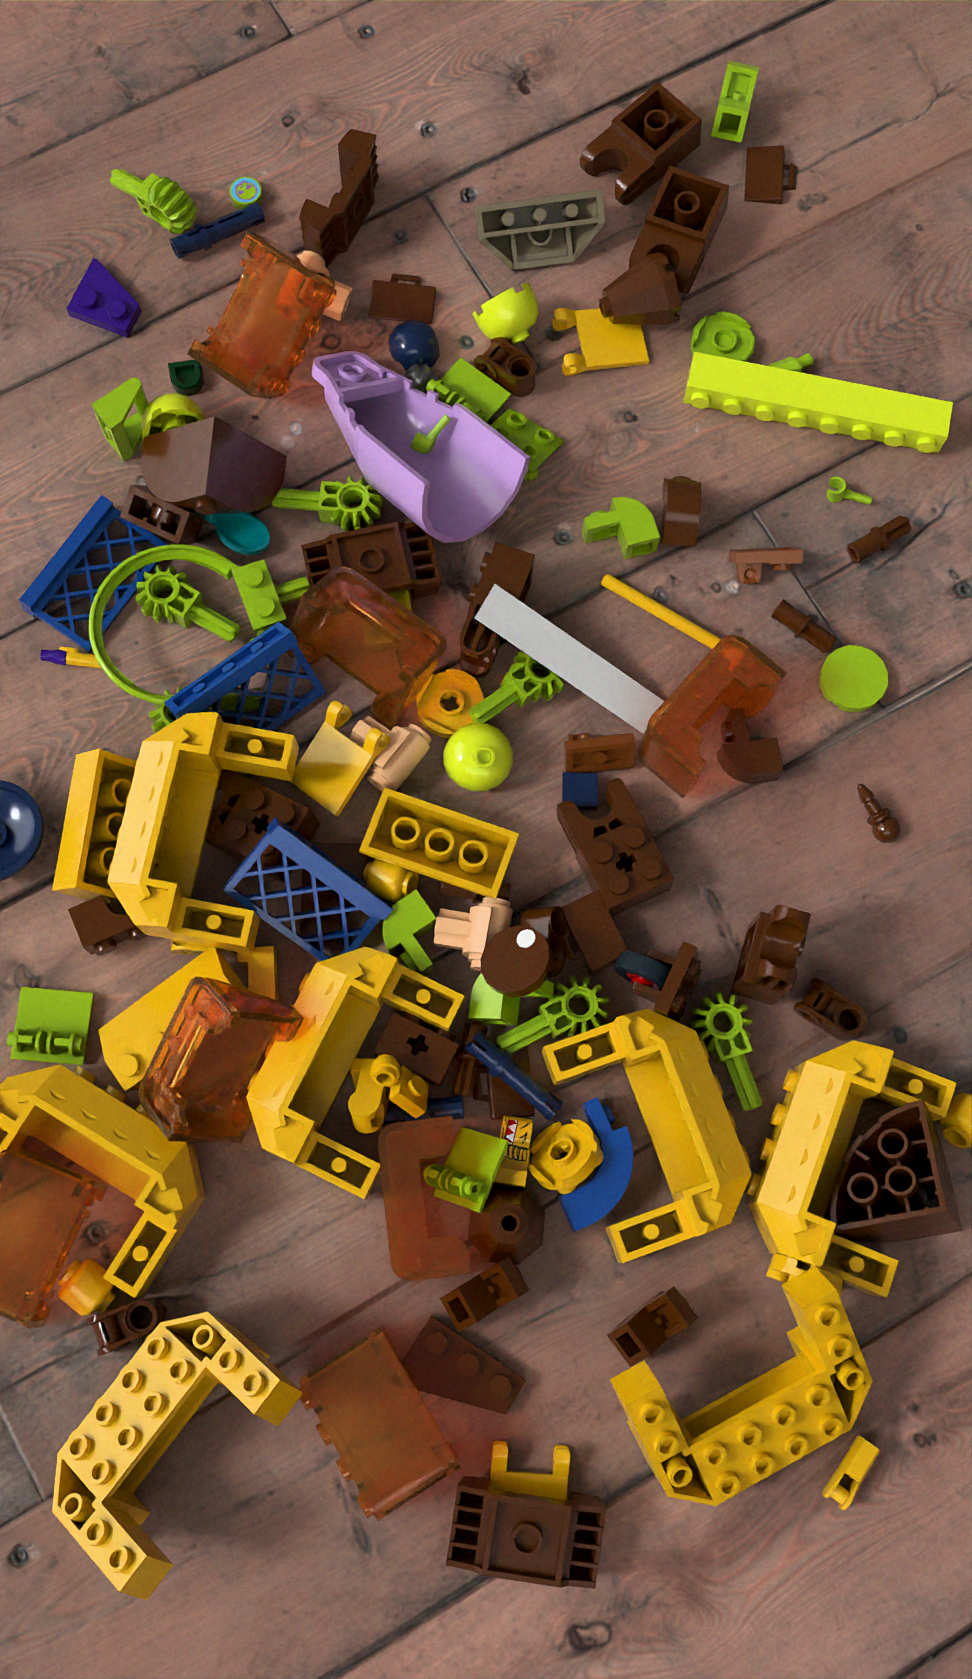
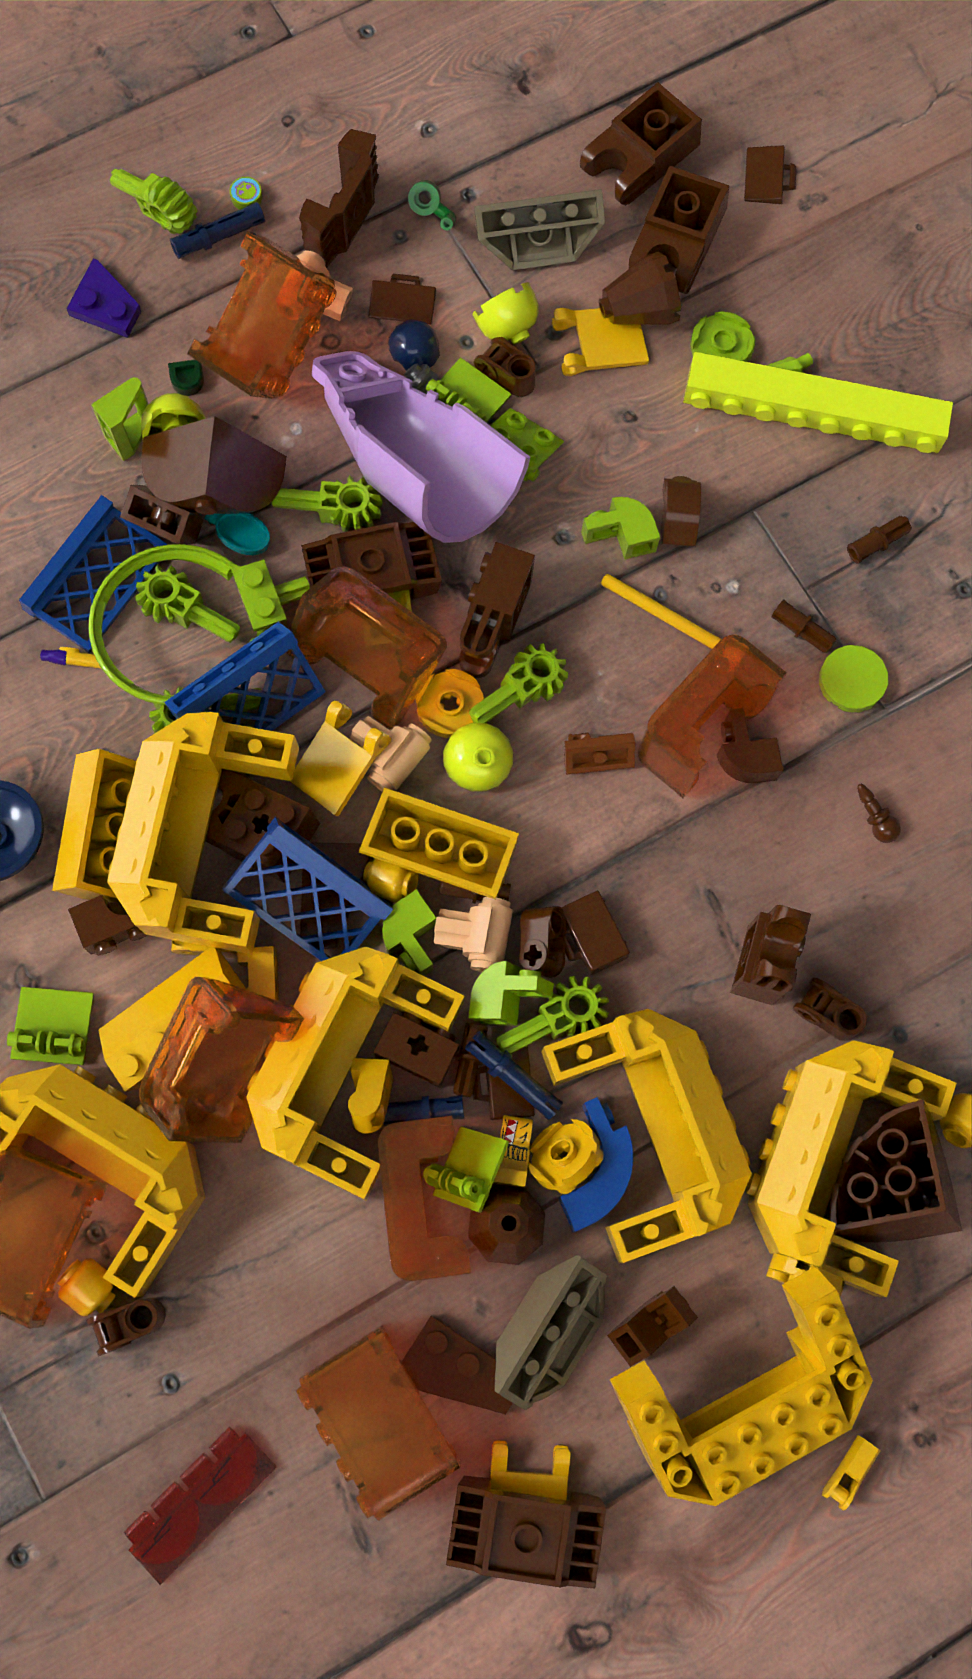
yellow wedge [52,1312,303,1600] -> none
yellow plate [370,1054,429,1119] -> none
lime hand [411,414,451,454] -> none
reddish brown brick [440,1256,529,1332] -> none
white sticker [475,584,675,742] -> none
reddish brown tile [480,925,554,998] -> none
reddish brown brick [556,778,674,917] -> none
dark blue tile [562,772,598,810] -> none
reddish brown plate [614,941,702,1022] -> none
lime gear [690,992,762,1111] -> none
lime brick [711,60,759,143] -> none
dark orange hinge [729,547,803,584] -> none
lime hand [826,476,872,505] -> none
none -> clear red windscreen [124,1427,277,1585]
none -> green plate [408,180,456,231]
none -> dark tan wedge [495,1255,607,1410]

